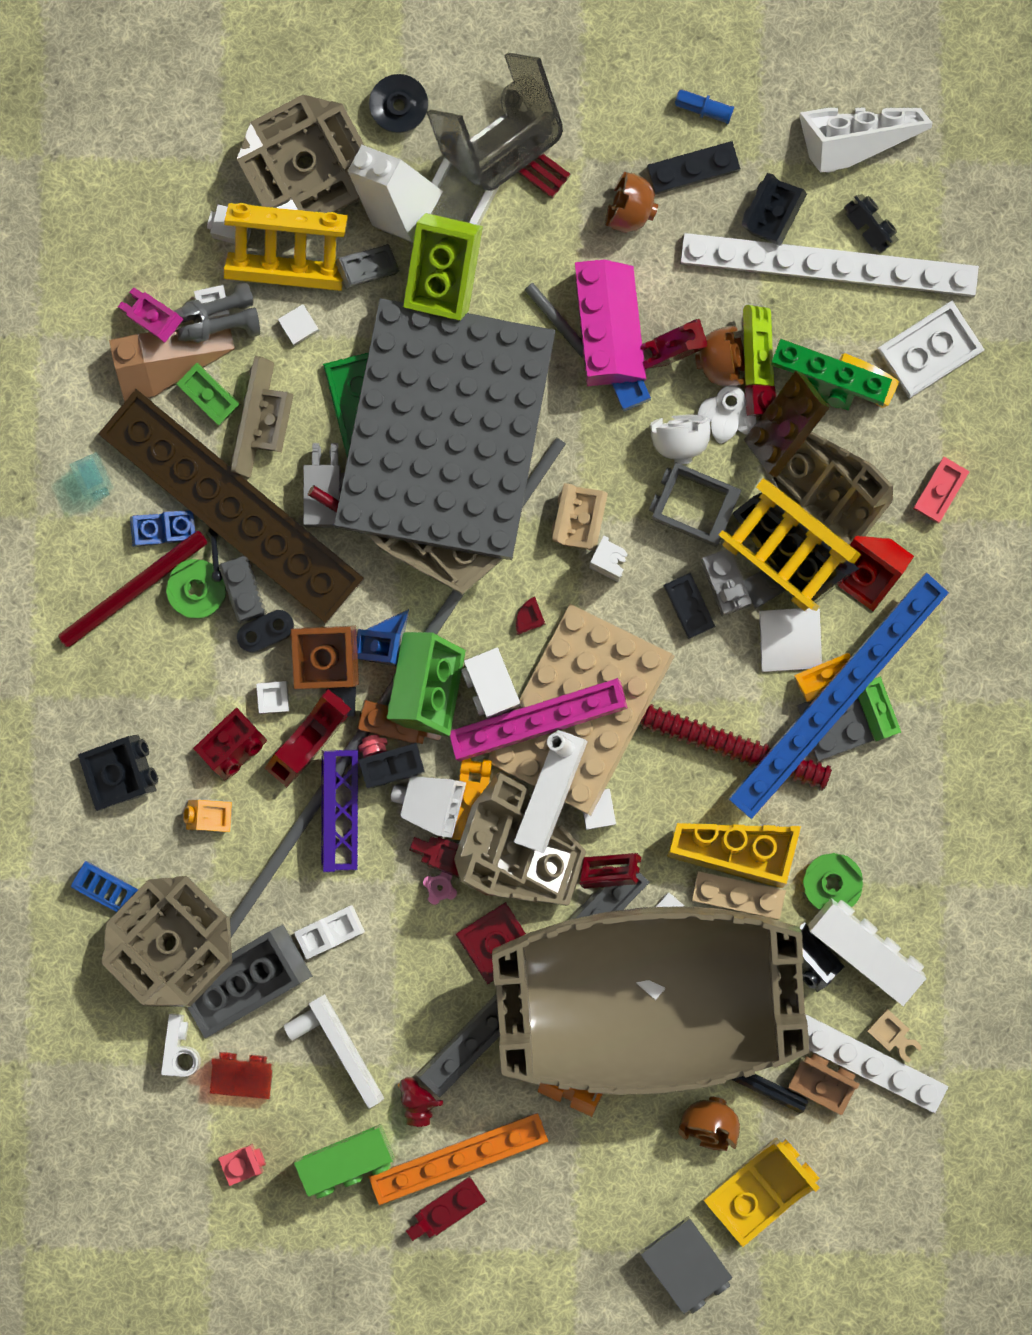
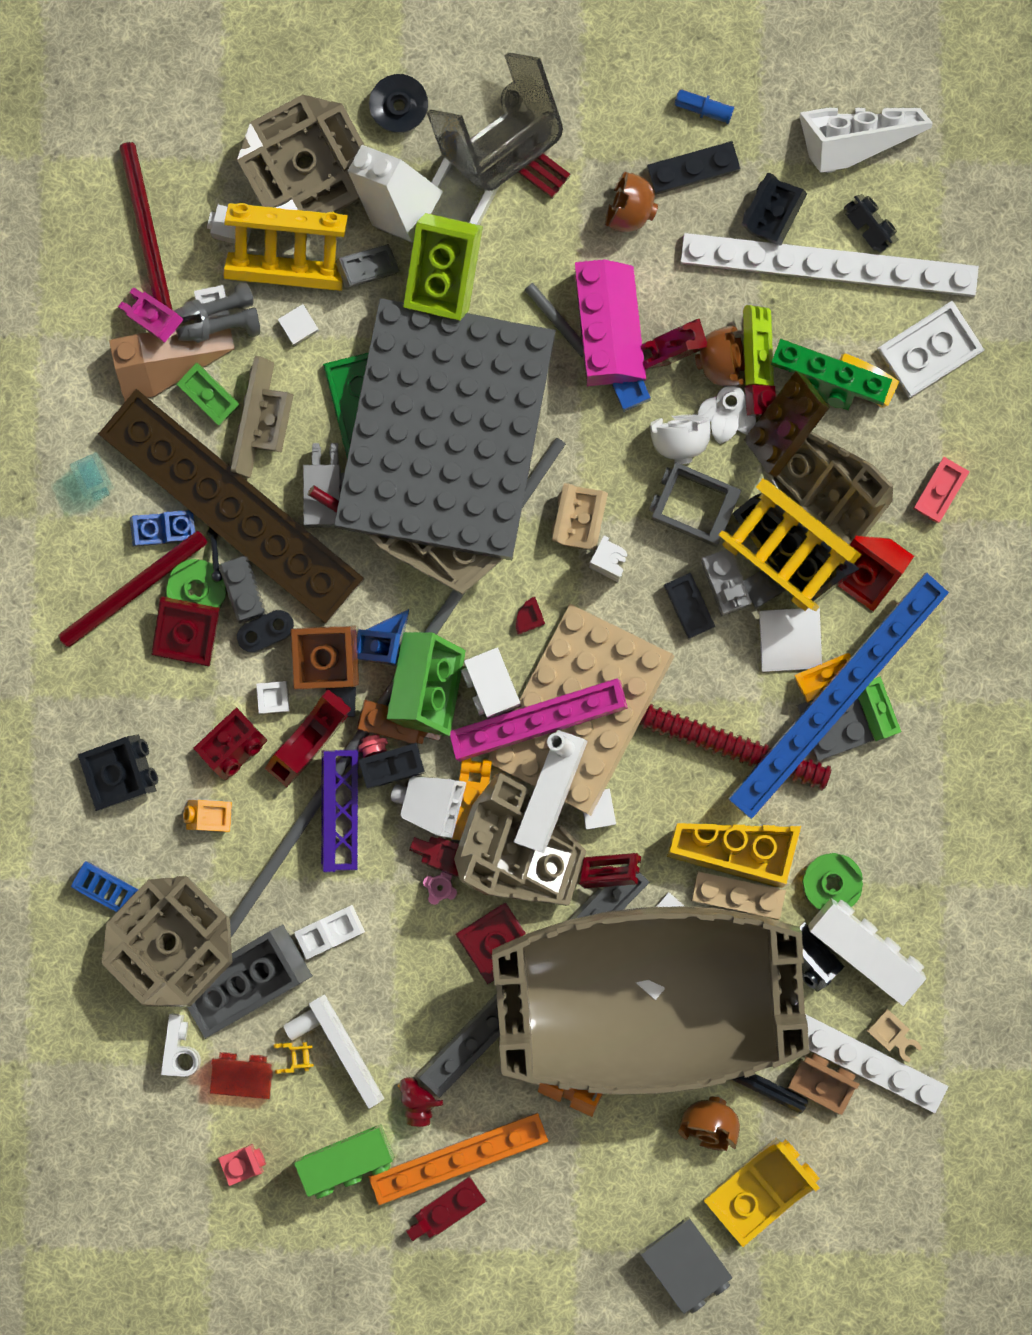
none -> dark red axle [119,142,172,310]
none -> dark red tile [151,596,220,667]
none -> yellow piece [273,1042,314,1074]

